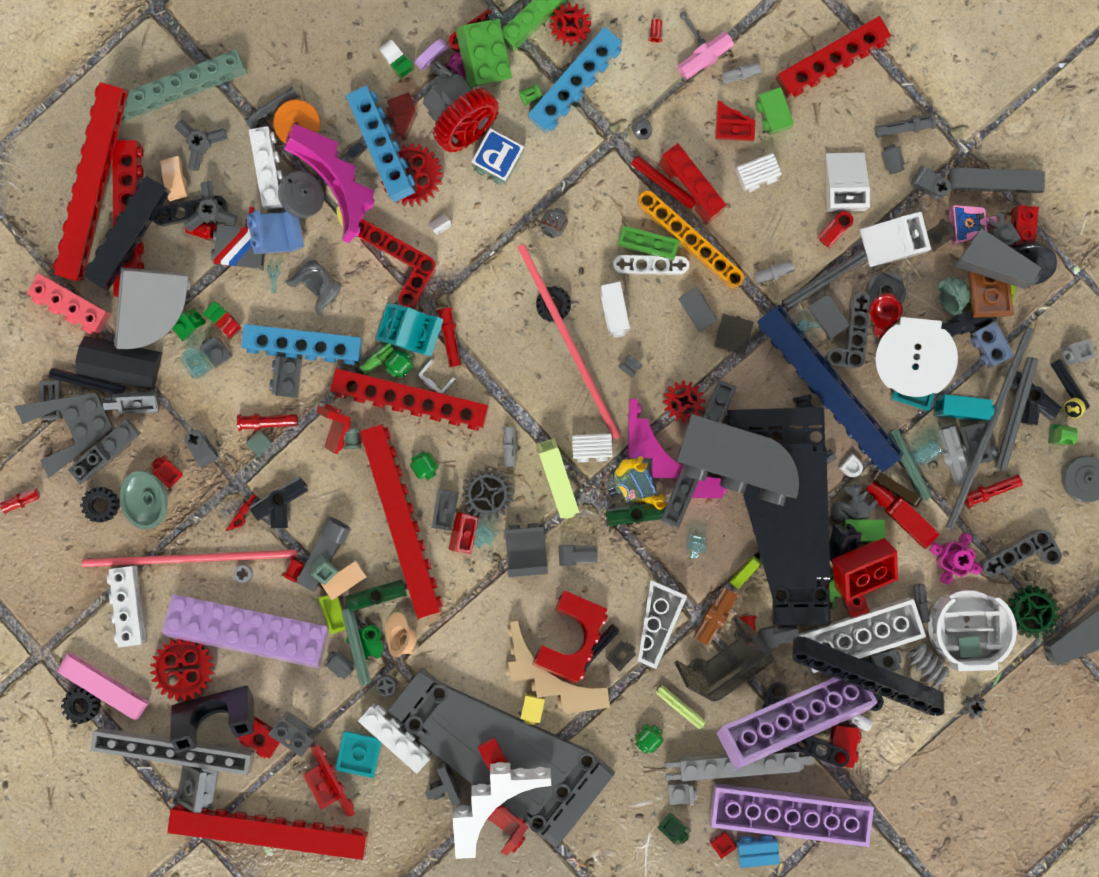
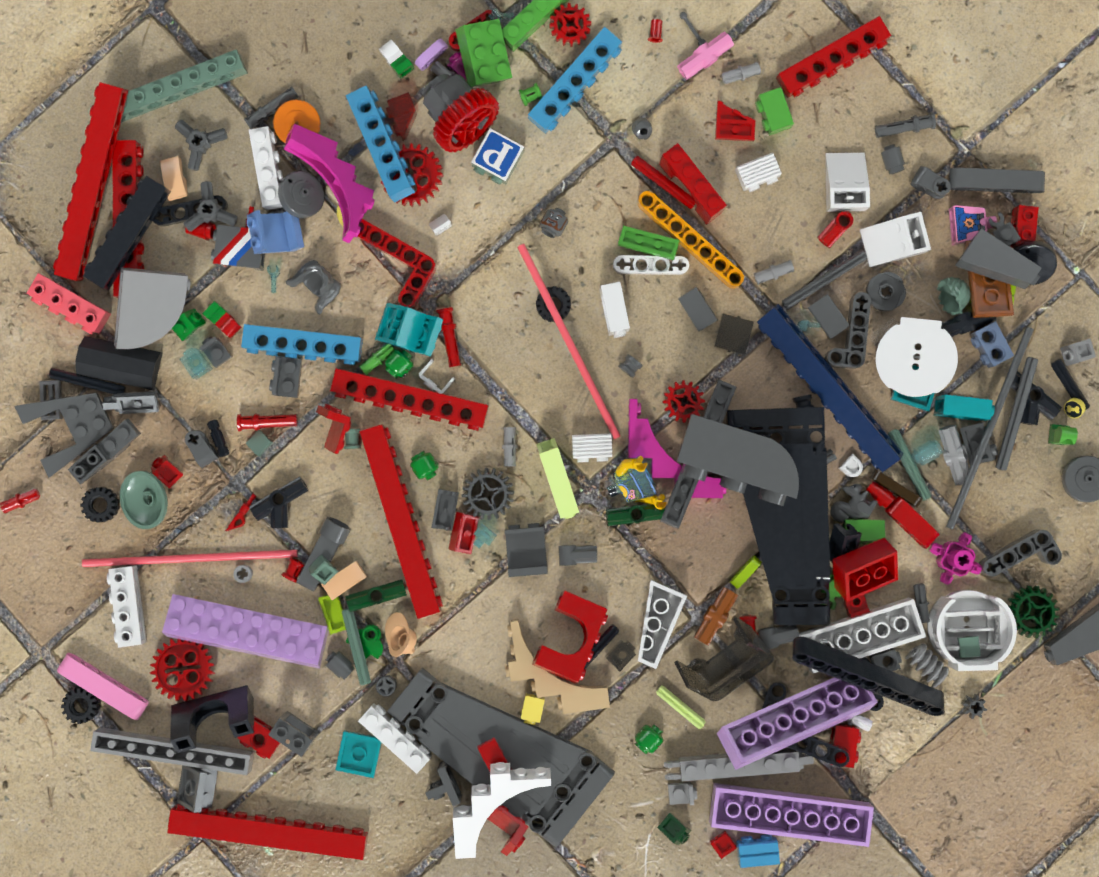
red bracket [302,745,355,817] -> none
clear light blue tile [686,535,708,559] -> none
red hair [868,293,903,338] -> none
clear smoke bracket [927,218,955,252] -> none
red pin [964,474,1023,509] -> none
none -> black axle [207,420,230,457]

